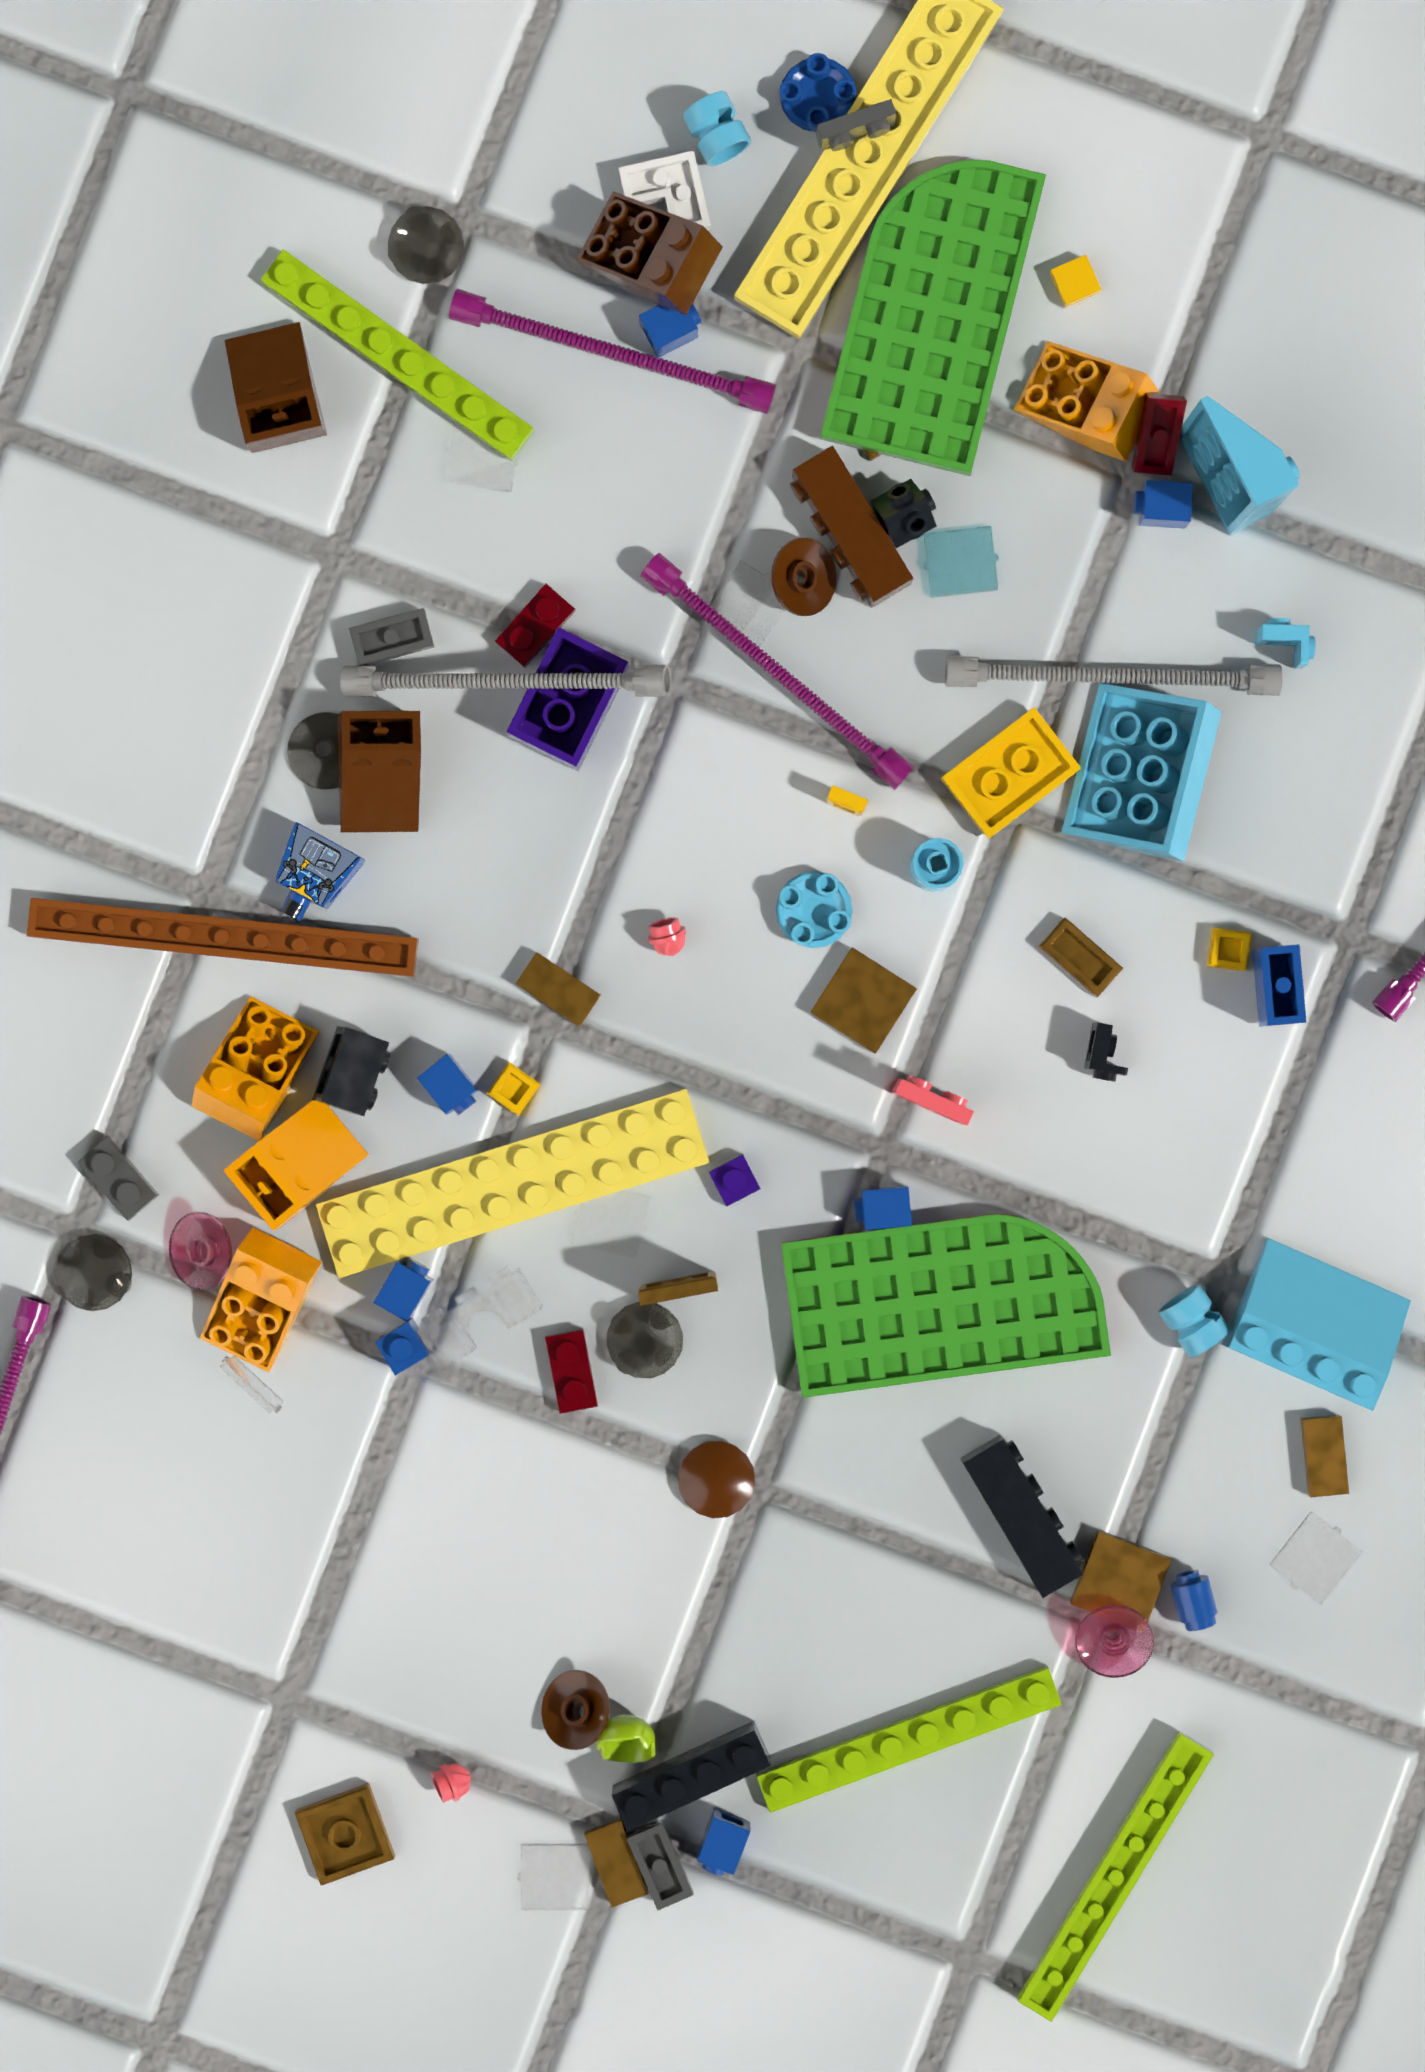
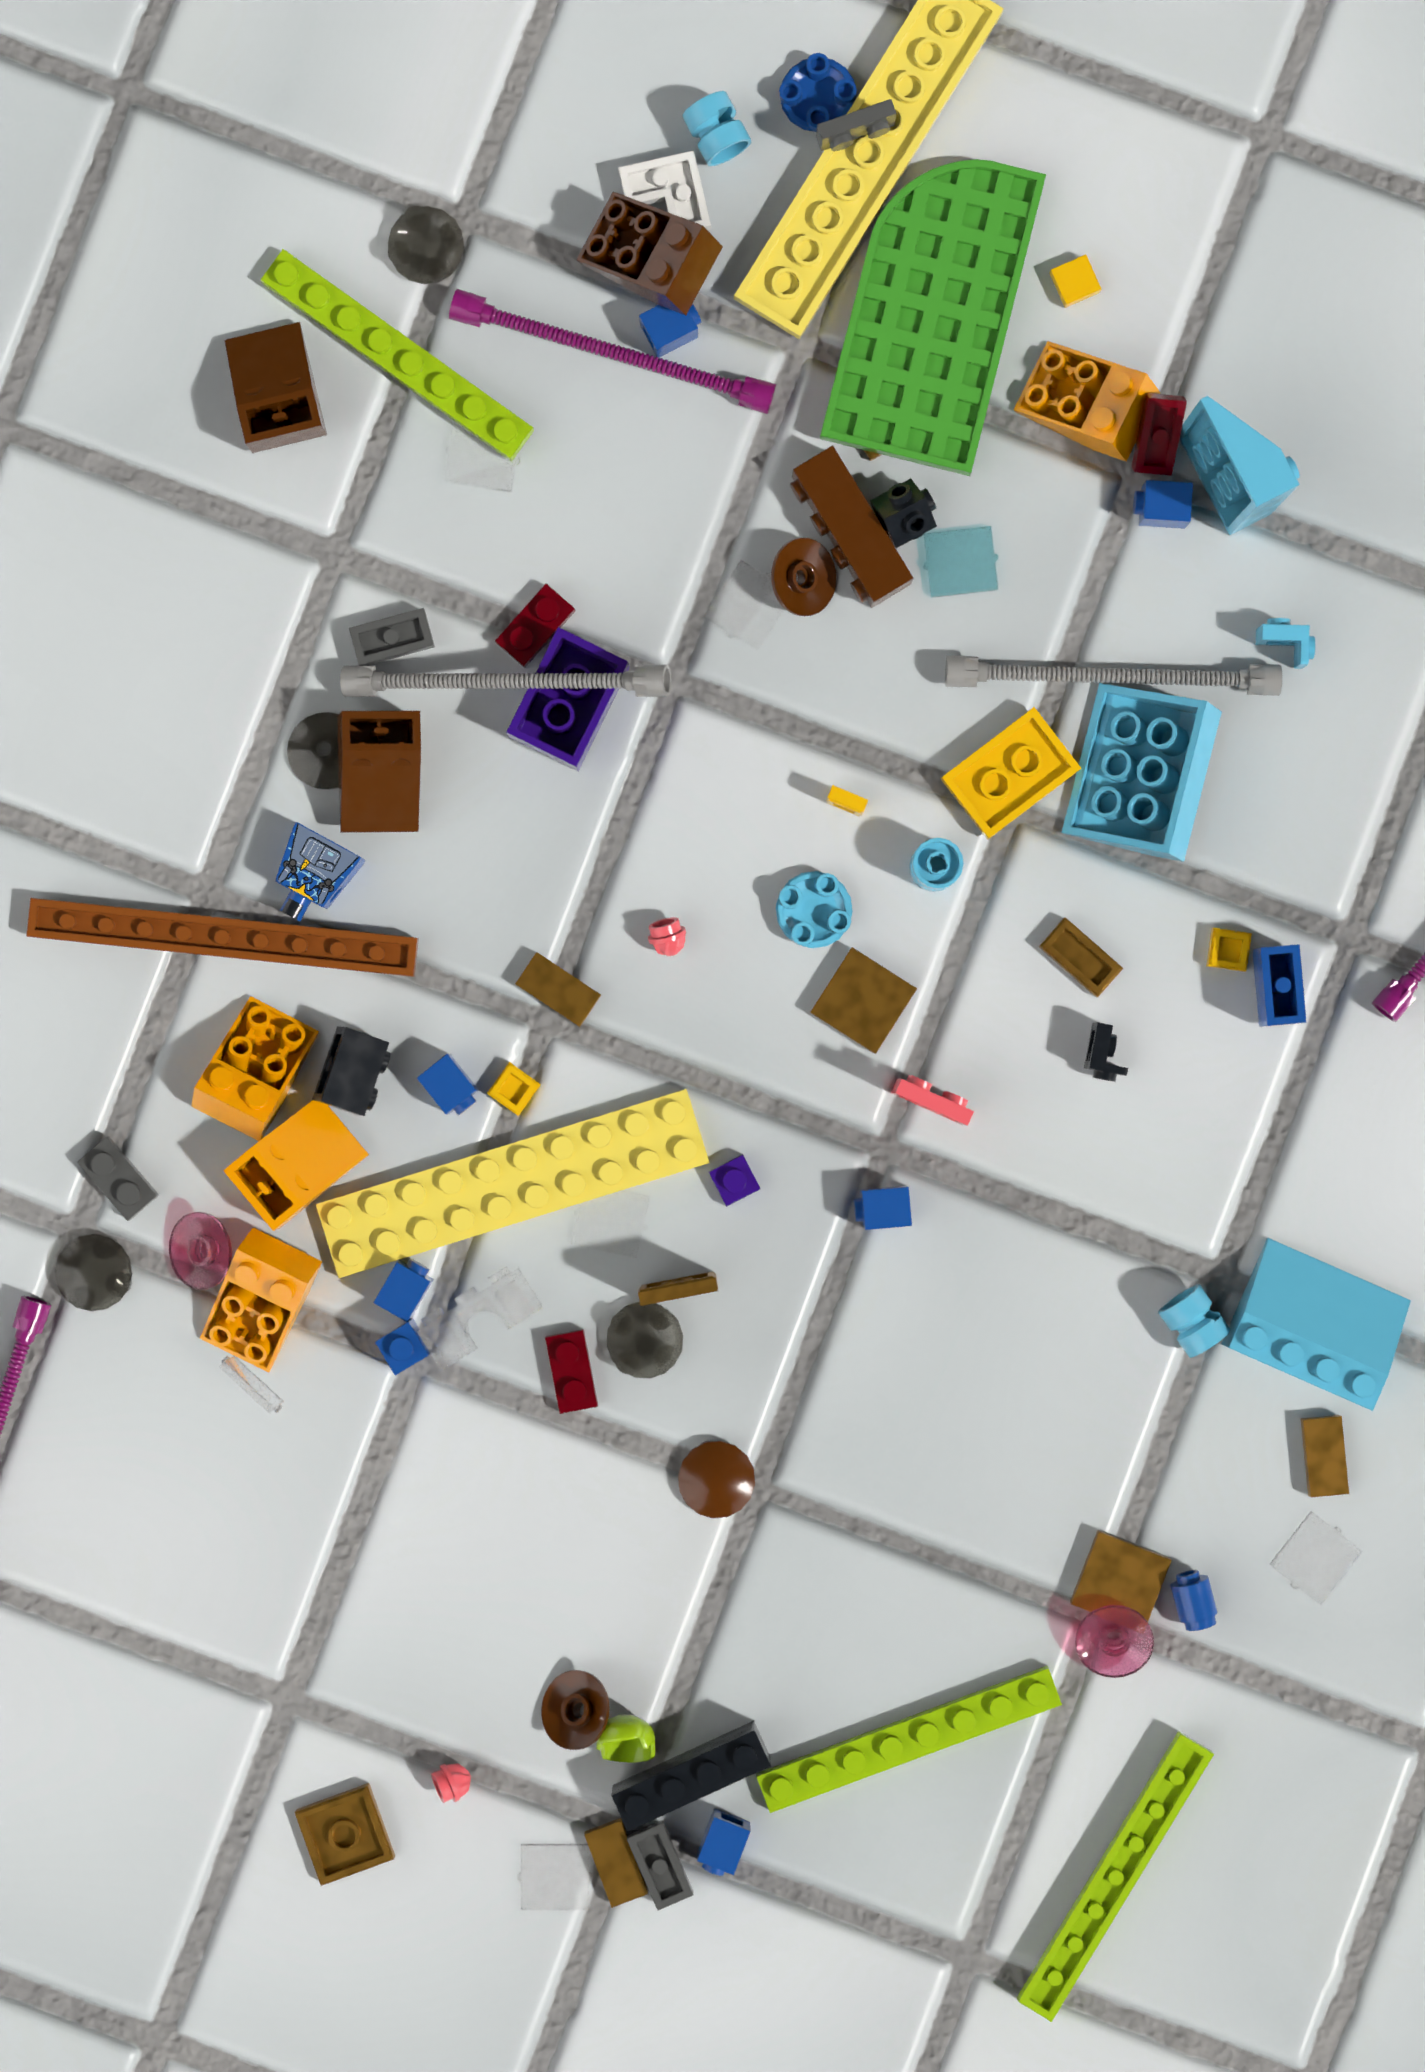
magenta hose [640,552,915,790] -> none
bright green plate [781,1214,1111,1398] -> none
black brick [960,1435,1084,1598] -> none

